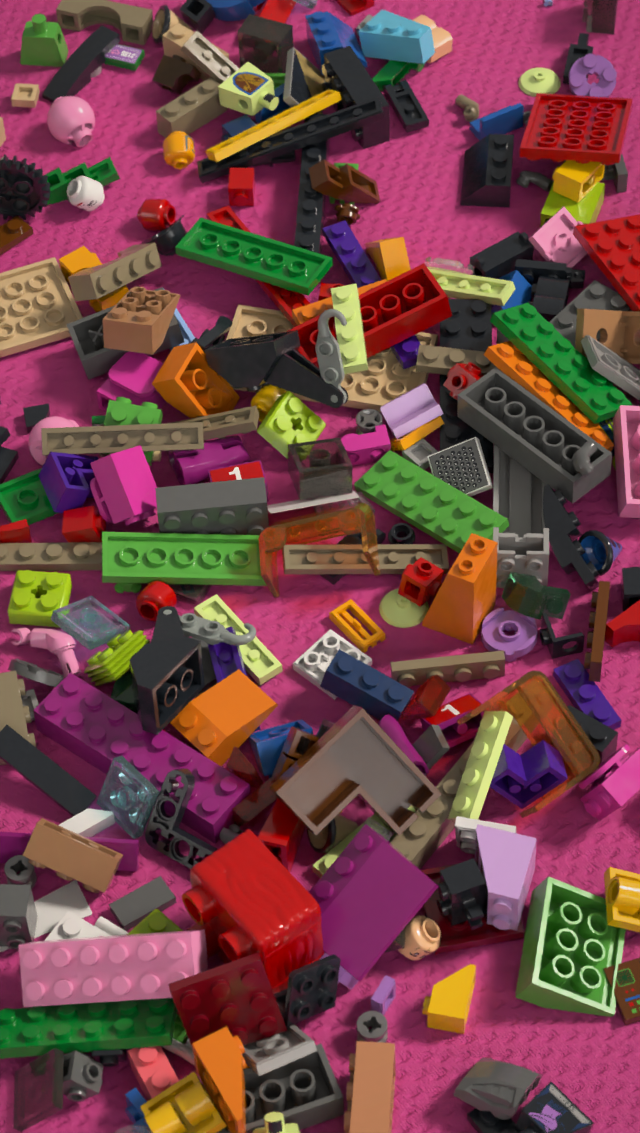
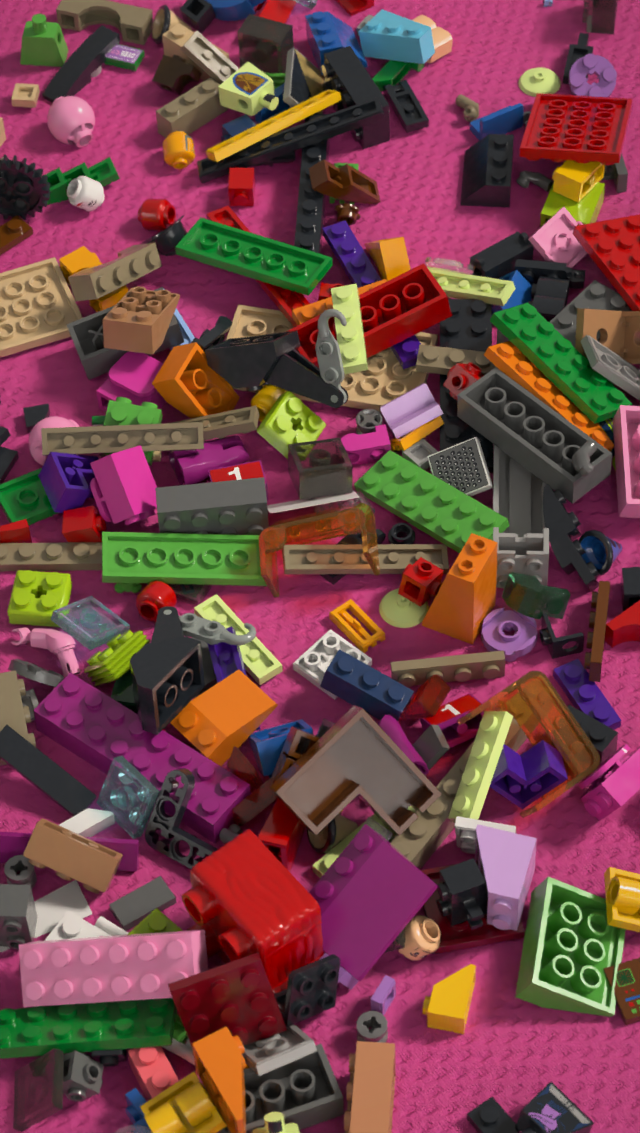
dark grey slope [454,1058,542,1120] -> none

